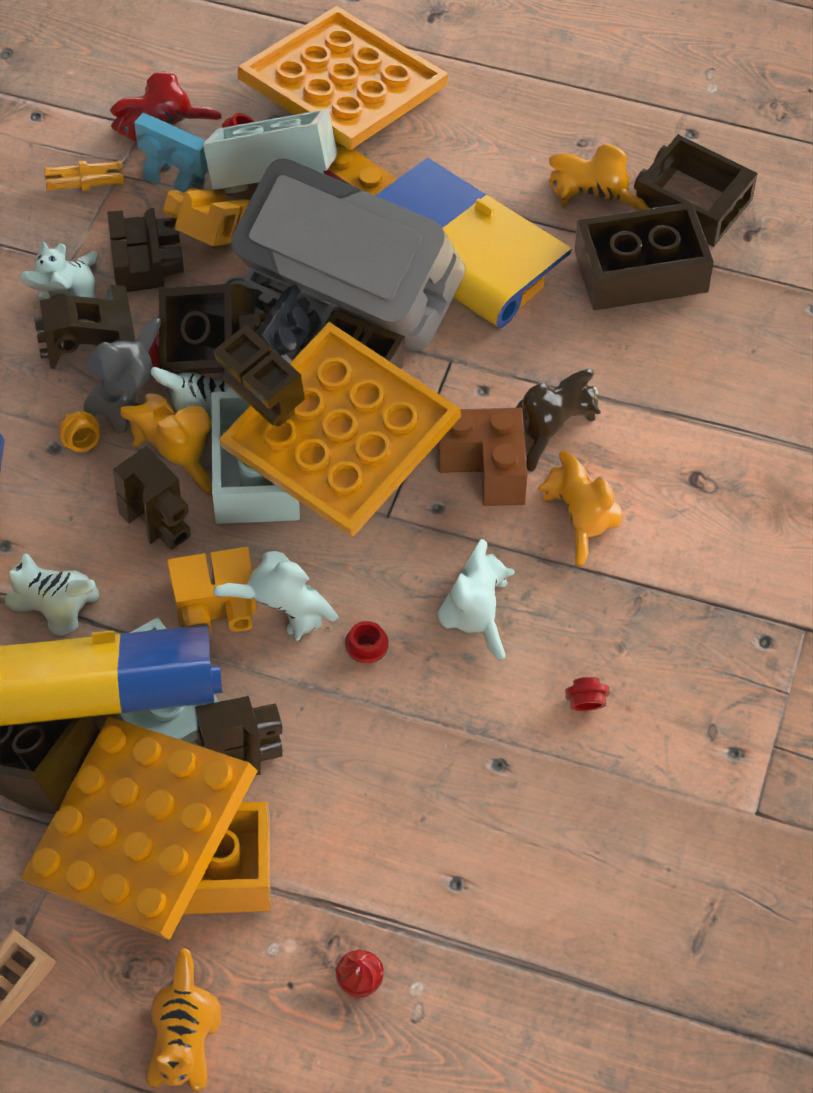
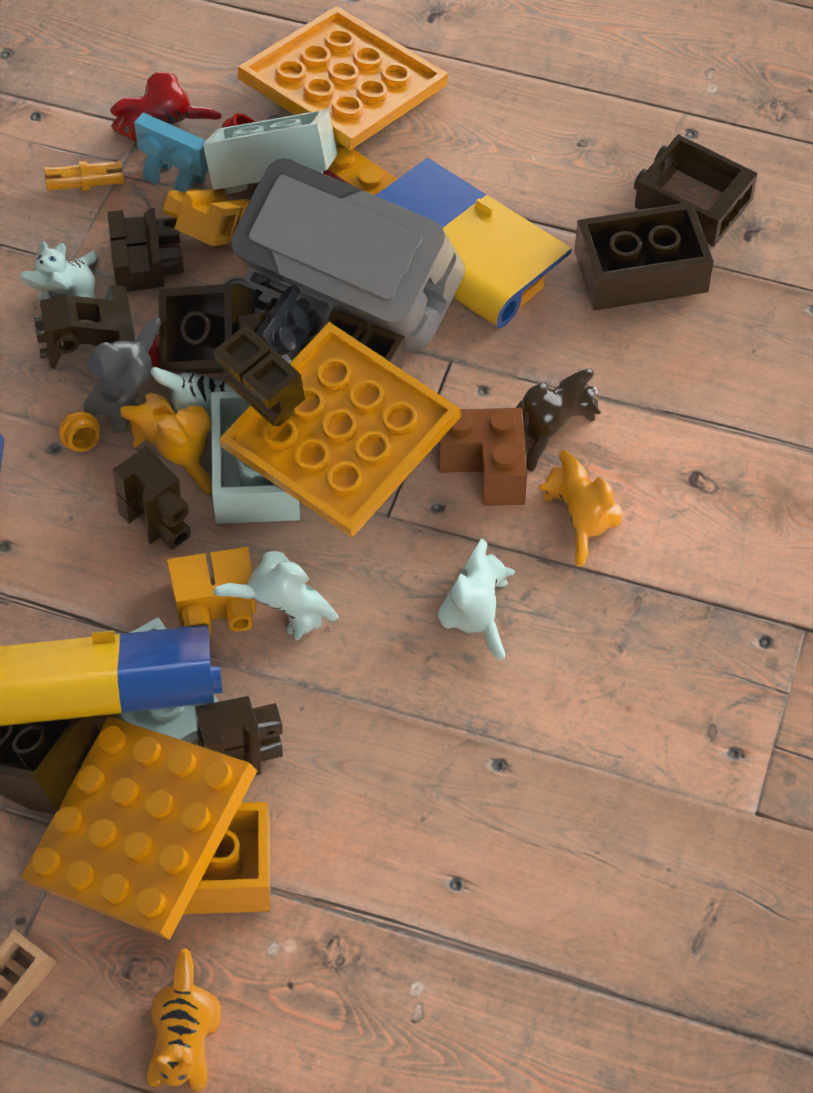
light aqua animal [5,554,99,636] -> none
red plate [336,949,384,998] -> none
red plate [345,621,389,663] -> none
light orange animal [549,144,650,211] -> none
red plate [565,677,610,711] -> none

